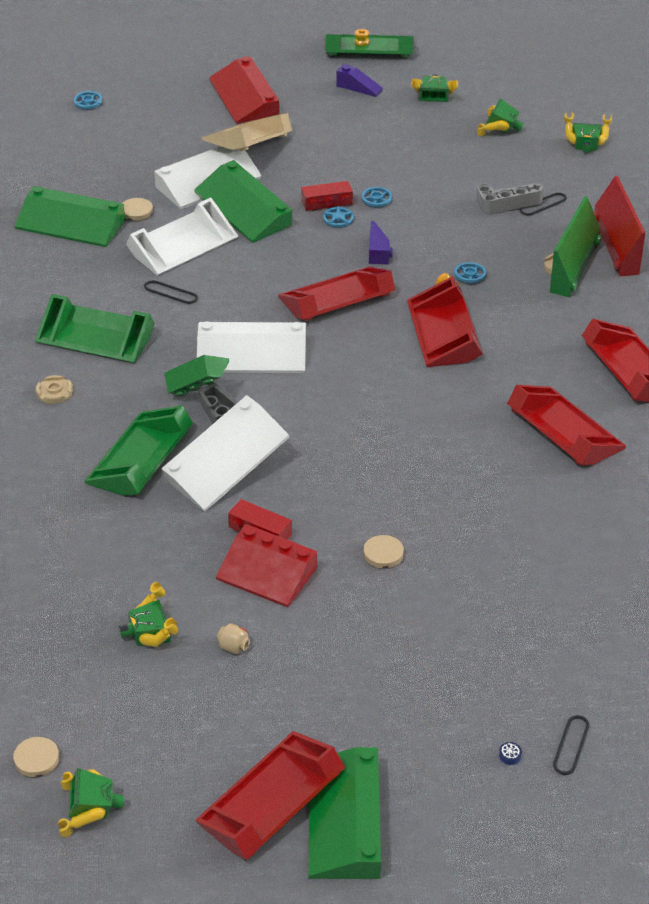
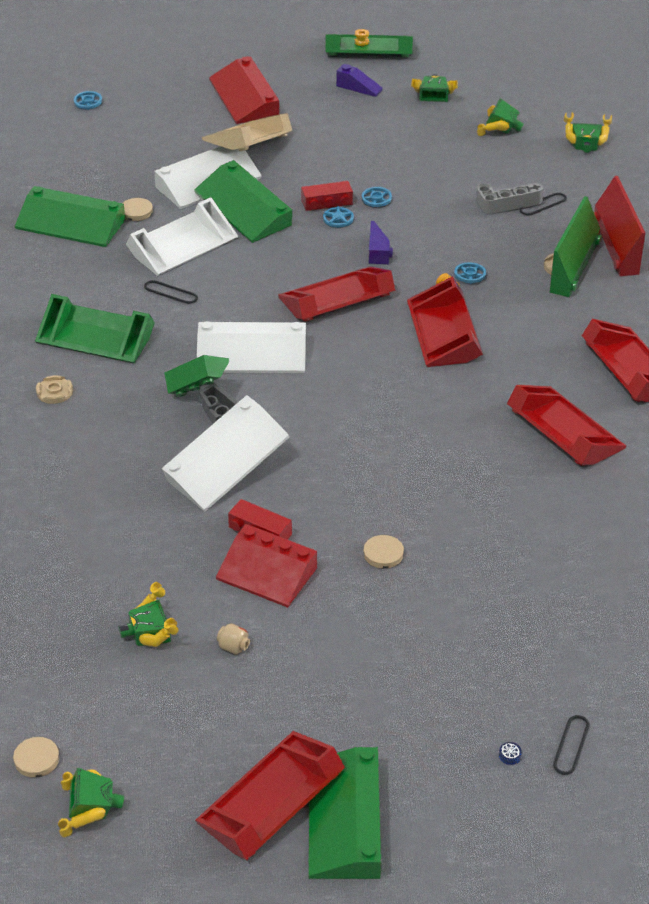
green slope [84,405,193,496] -> none

